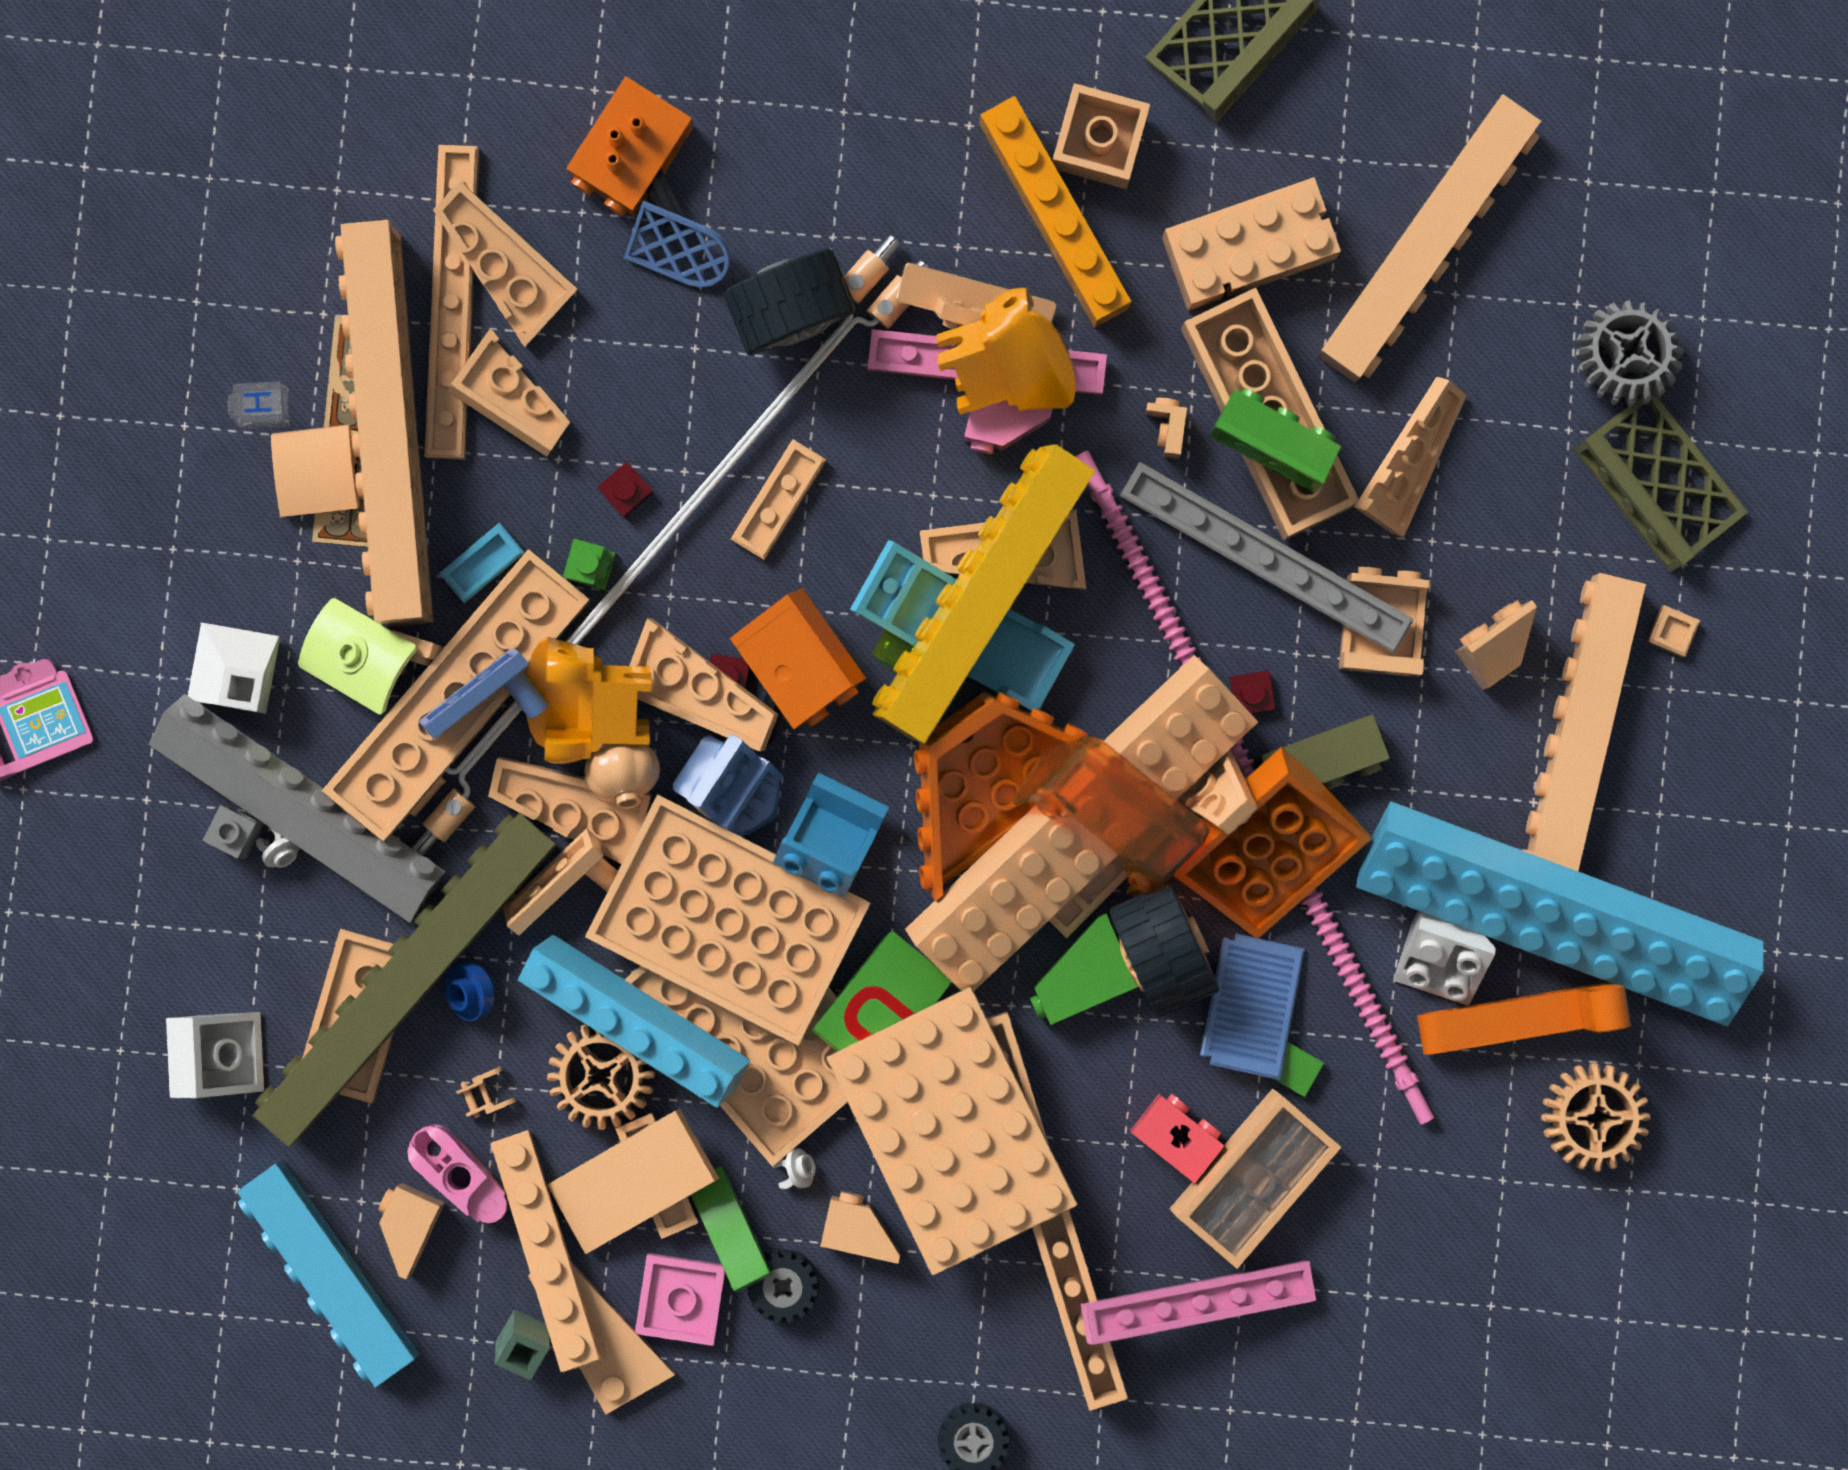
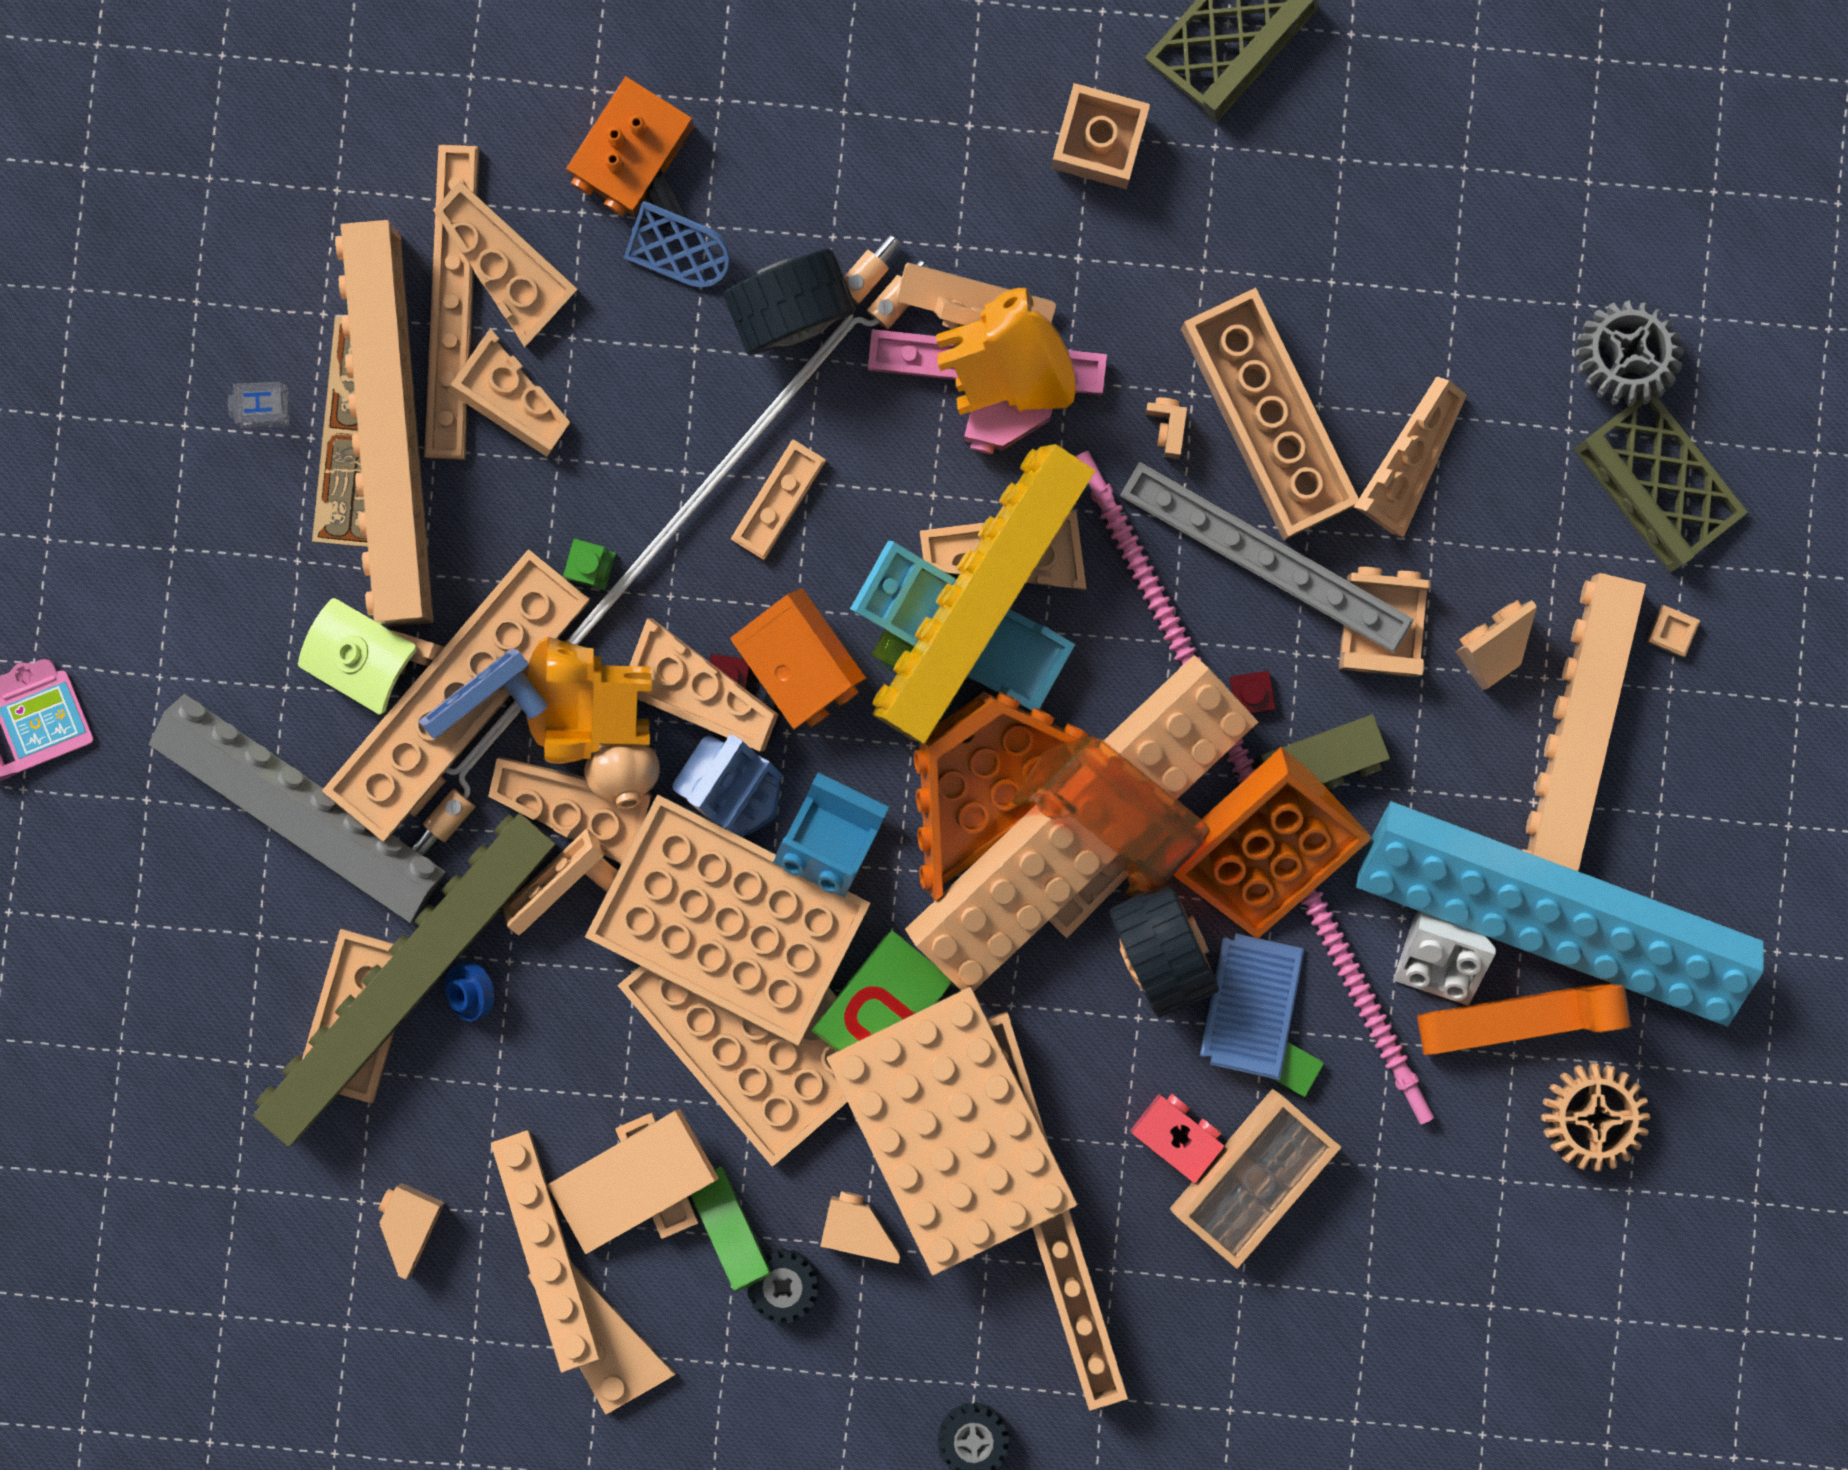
white slope [166,1012,264,1098] -> none
white slope [188,622,280,714] -> none
light grey brick [202,805,265,859] -> none
medium azure brick [237,1160,420,1387] -> none
white plate [256,828,300,868] -> none
light nougat slope [271,425,360,517] -> none
bright pink piece [407,1124,509,1223] -> none
medium azure tile [439,523,525,604] -> none
light nougat piece [456,1066,516,1119] -> none
sand green brick [495,1309,550,1380] -> none
medium azure brick [518,935,751,1108] -> none
light nougat gear [547,1024,655,1130] -> none
dark red plate [597,461,654,518] -> none
bright pink plate [635,1253,725,1346] -> none
white plate [773,1148,816,1189] -> none
light orange brick [980,96,1131,328] -> none
bright green slope [1030,913,1138,1025] -> none
bright pink plate [1081,1261,1316,1345] -> none
light nougat piece [1162,177,1341,311] -> none
light nougat wing [1177,749,1258,835] -> none
bright green slope [1209,388,1341,493] -> none
light nougat brick [1317,94,1541,383] -> none

